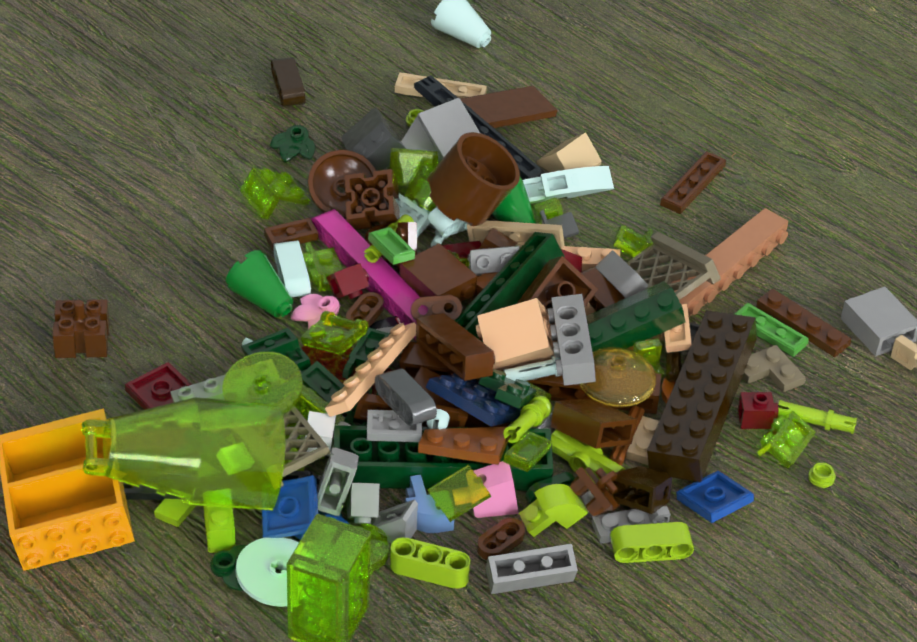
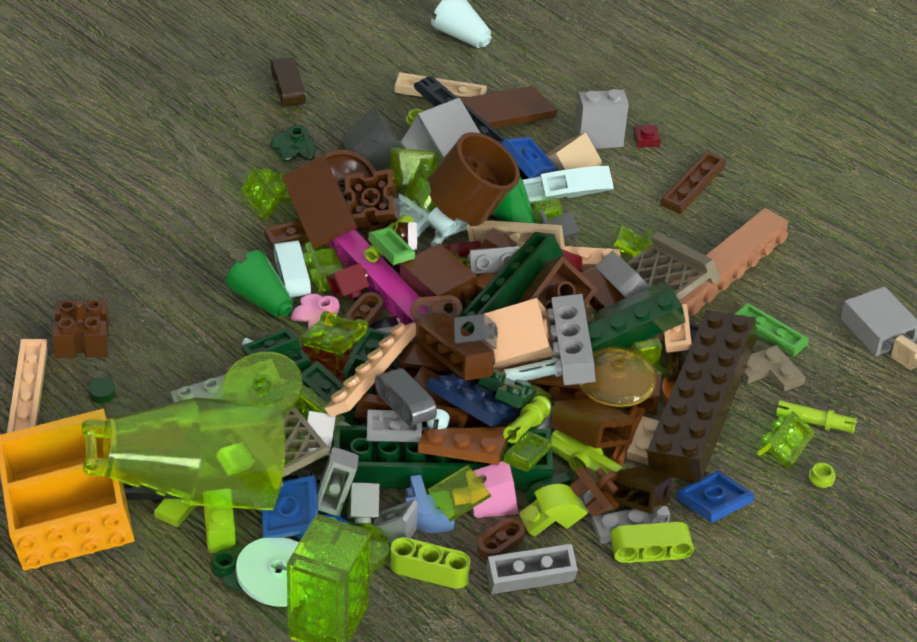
dark red plate [125,362,192,420] -> none
dark red brick [737,392,779,429] -> none
reddish brown plate [756,288,852,358] -> none
none -> light nougat plate [7,339,48,433]
none -> dark green tile [88,378,116,403]
none -> reddish brown tile [282,155,358,249]
none -> dark grey bracket [454,314,498,349]
none -> blue plate [501,137,558,179]
none -> light grey brick [574,89,629,149]
none -> dark red plate [633,125,661,147]

